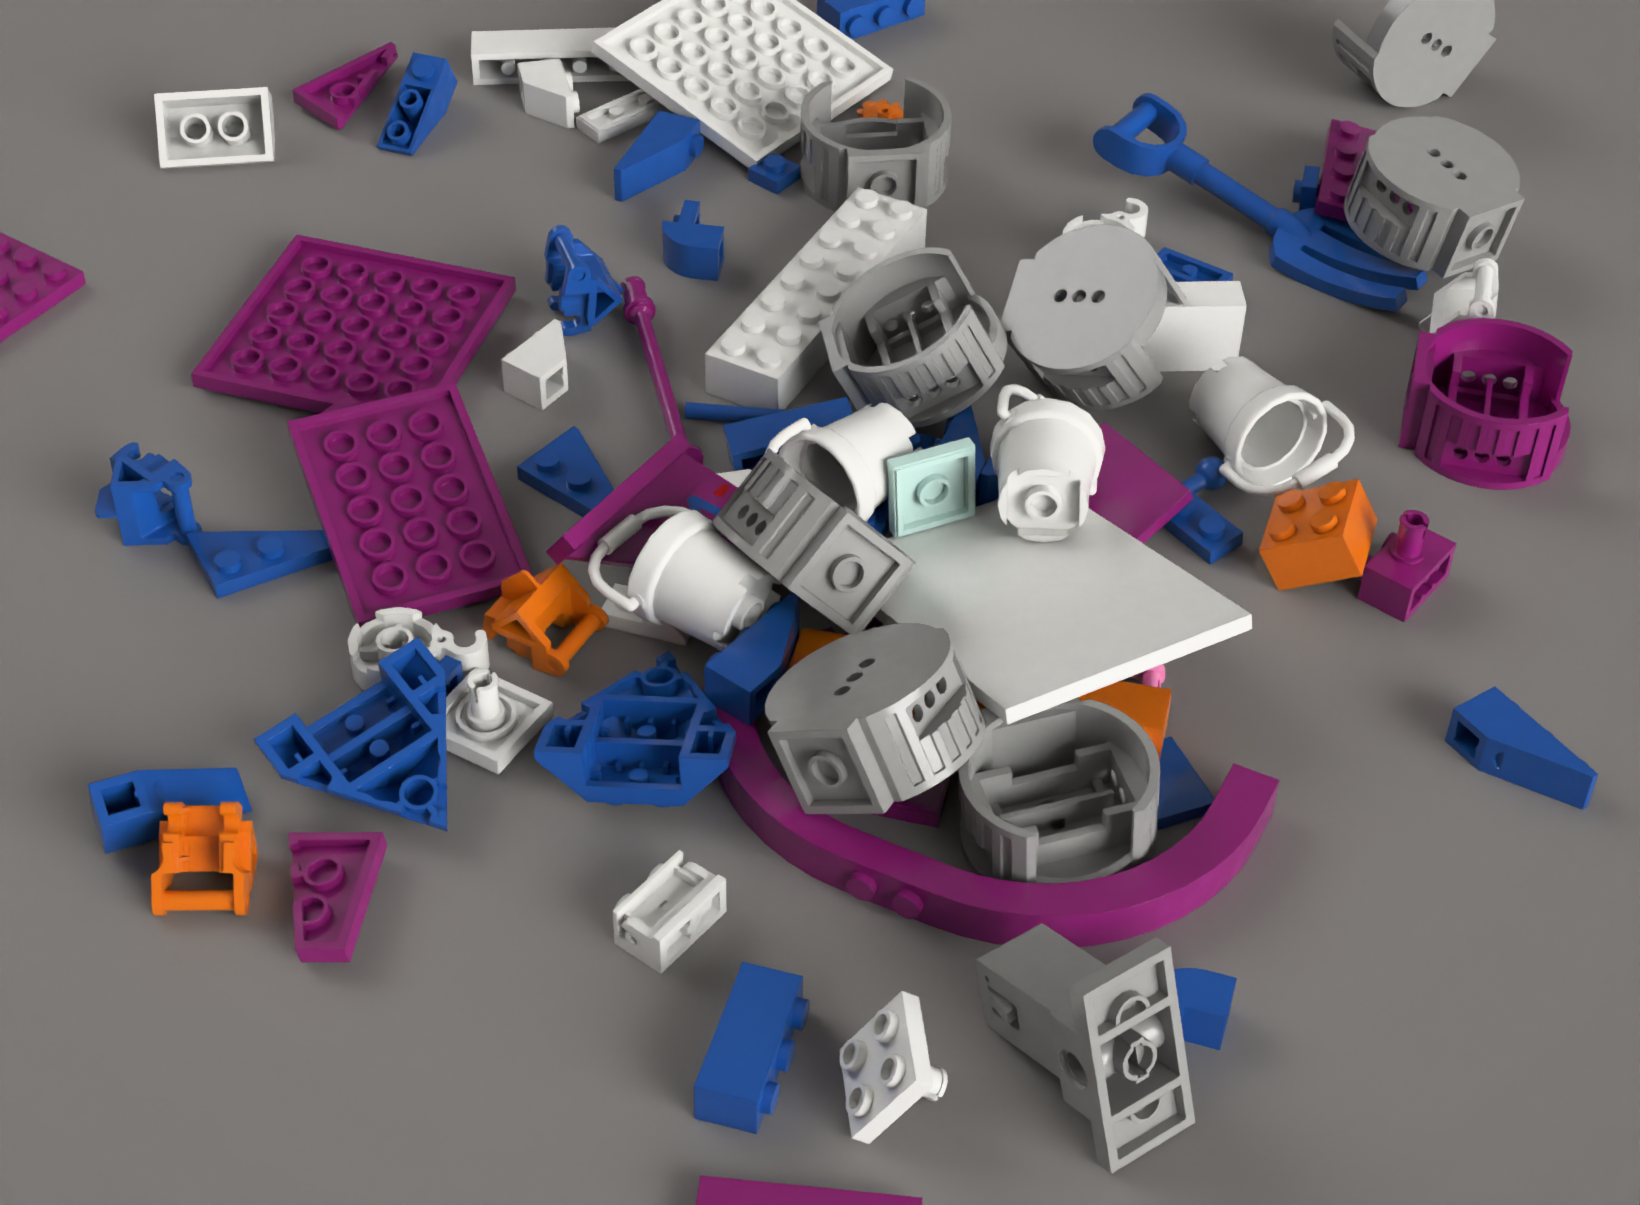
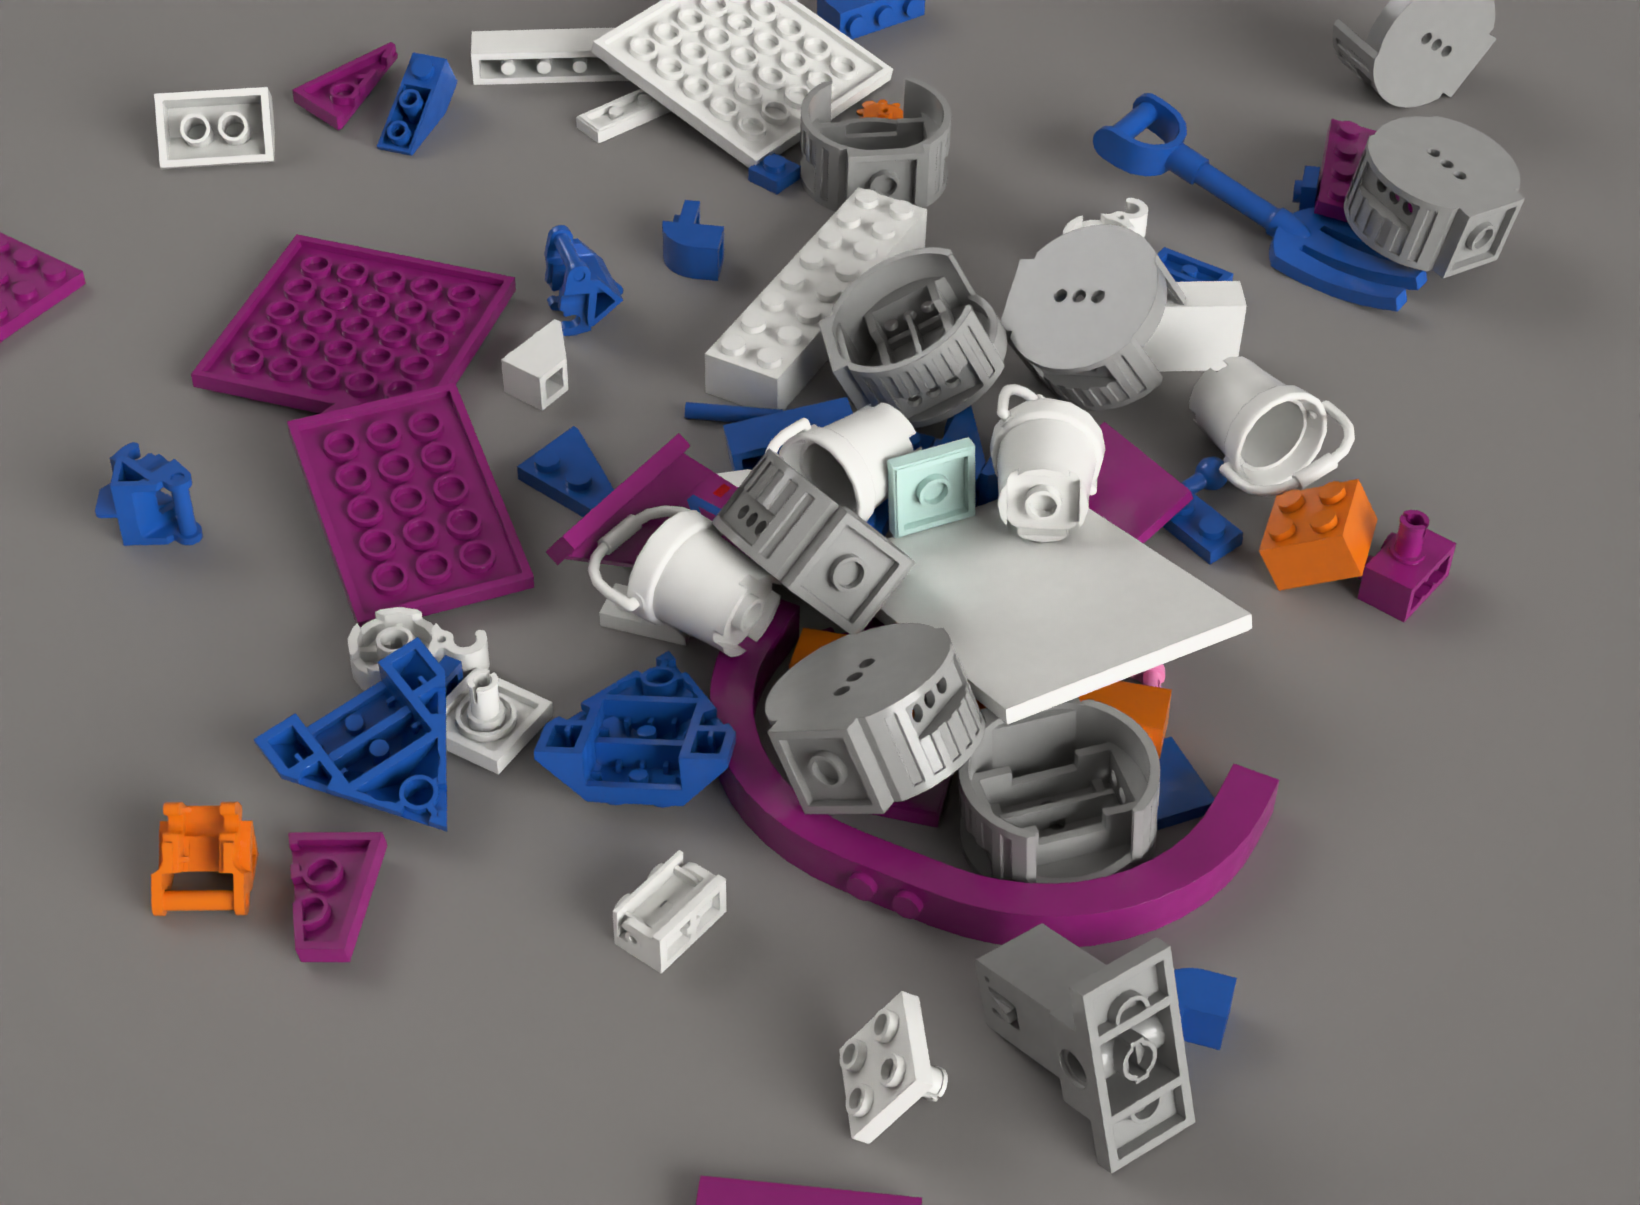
blue slope [88,768,252,854] -> none
blue wing [186,530,333,599] -> none
orange piece [483,562,609,677] -> none
white slope [517,58,580,129] -> none
blue slope [614,110,704,202] -> none
magenta bar [620,276,704,465] -> none
blue brick [694,962,810,1134] -> none
blue slope [704,592,800,726] -> none
magenta piece [1398,318,1573,490] -> none
white piece [1419,258,1499,334] -> none
blue slope [1445,686,1598,810] -> none

